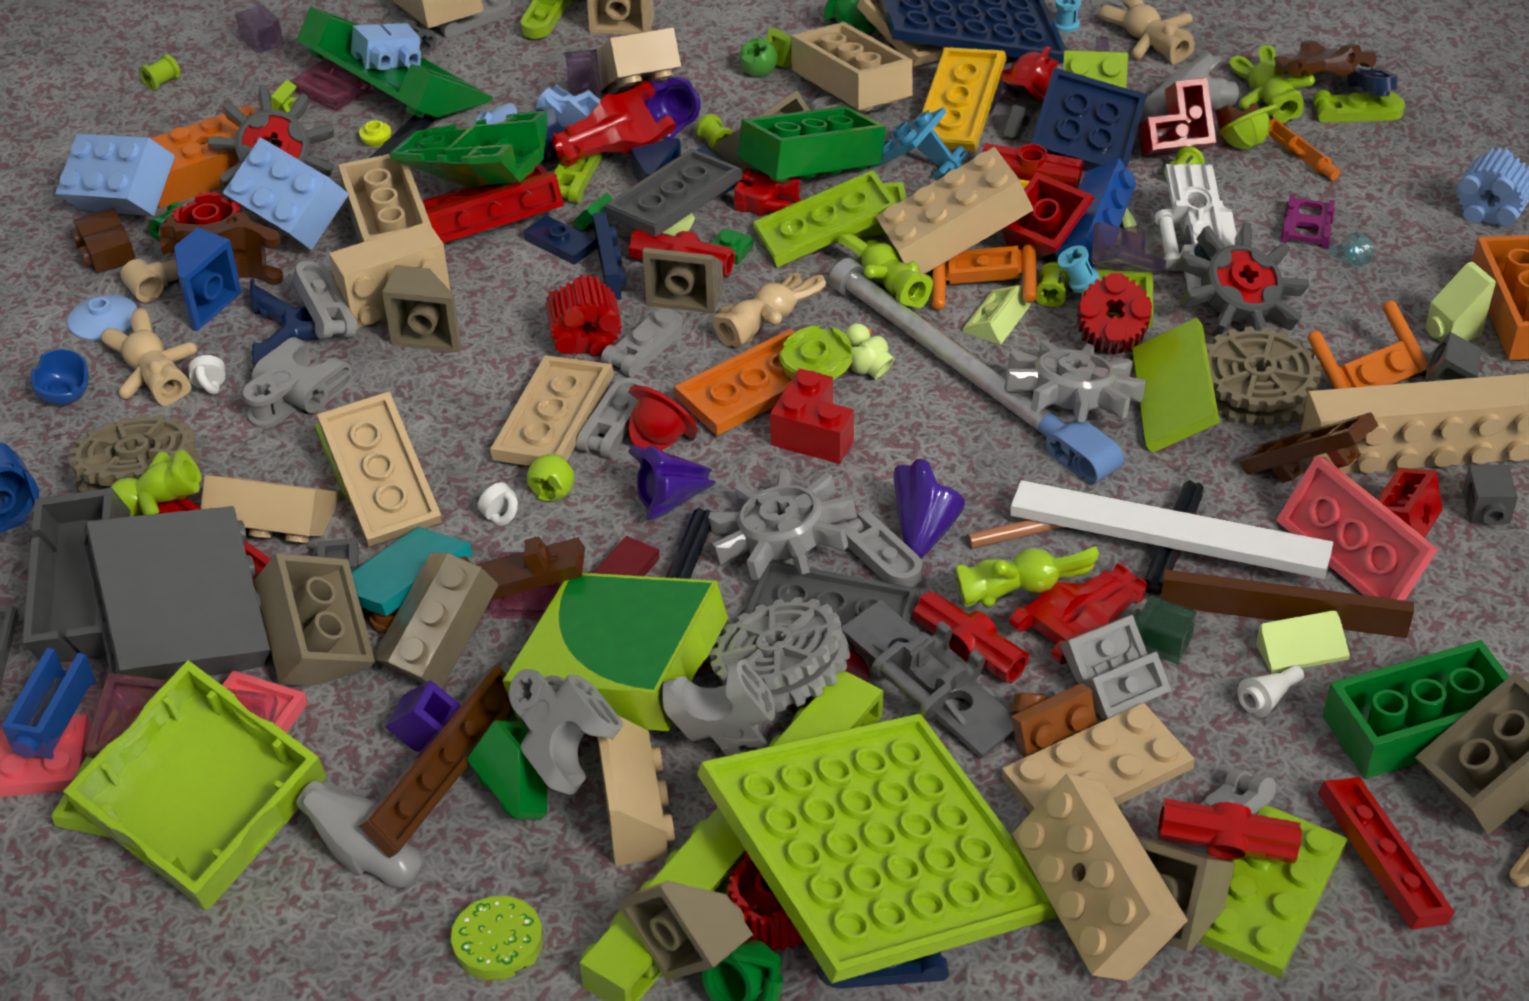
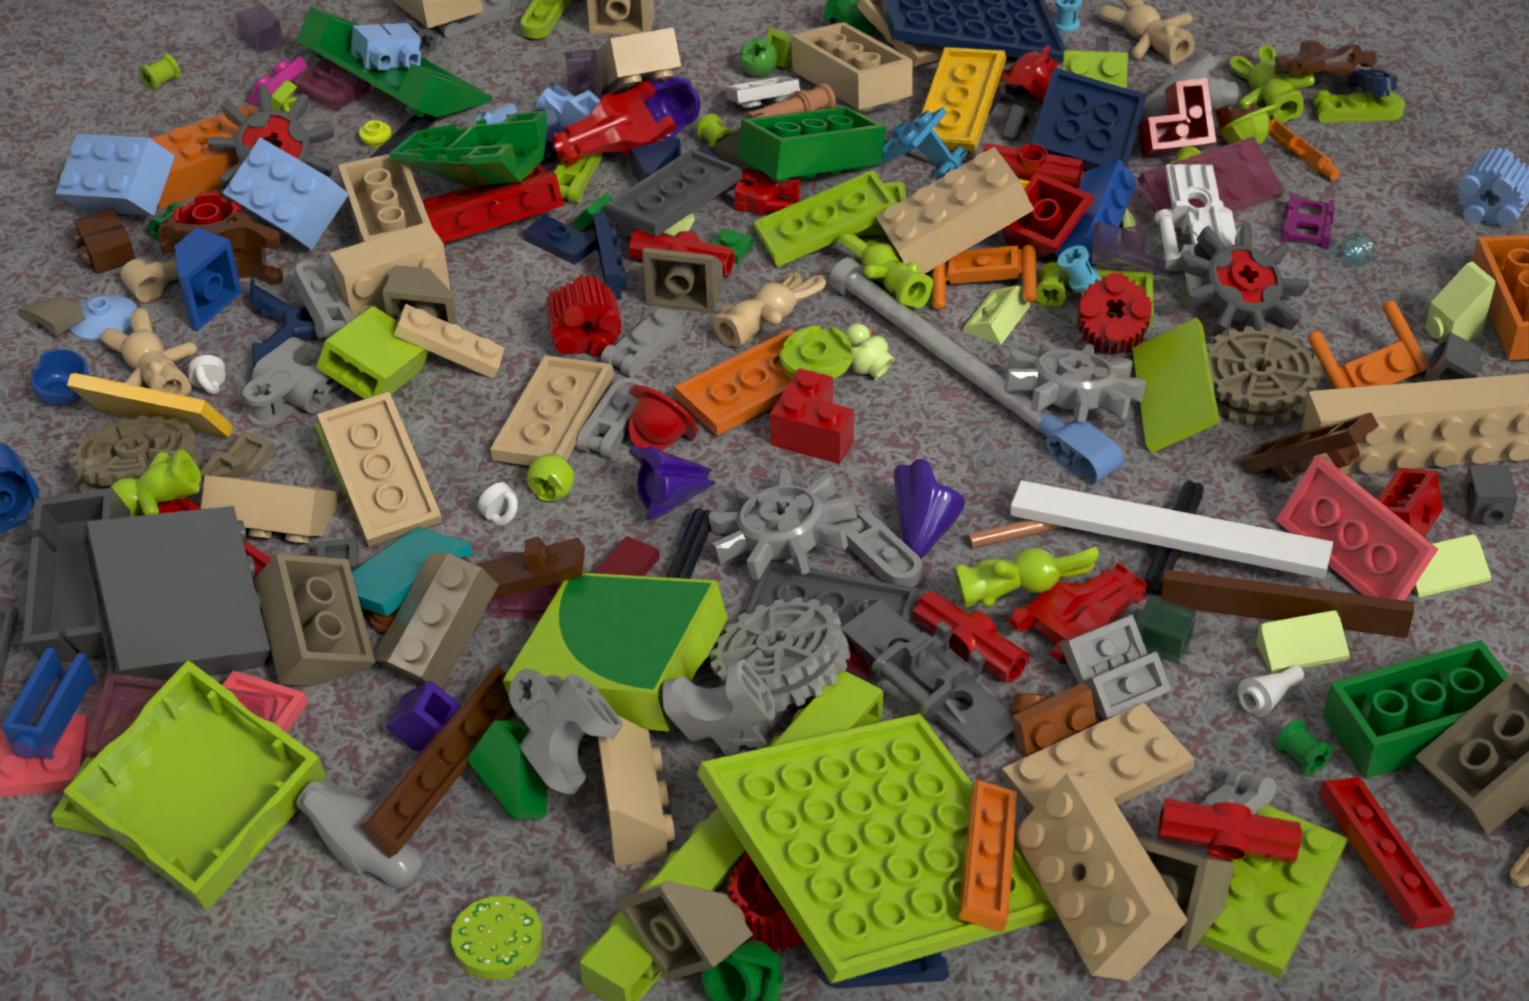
none -> dark tan slope [18,296,85,336]
none -> yellow tile [67,373,234,438]
none -> dark tan slope [200,430,277,481]
none -> dark pink plate [246,56,307,106]
none -> lime brick [316,306,429,399]
none -> tan plate [393,304,505,379]
none -> white plate [725,76,800,107]
none -> nougat pin [743,83,836,119]
none -> orange tile [958,779,1017,932]
none -> clear pink plate [1138,136,1285,232]
none -> green bush [1274,719,1334,776]
none -> yellowish green slope [1412,534,1491,598]

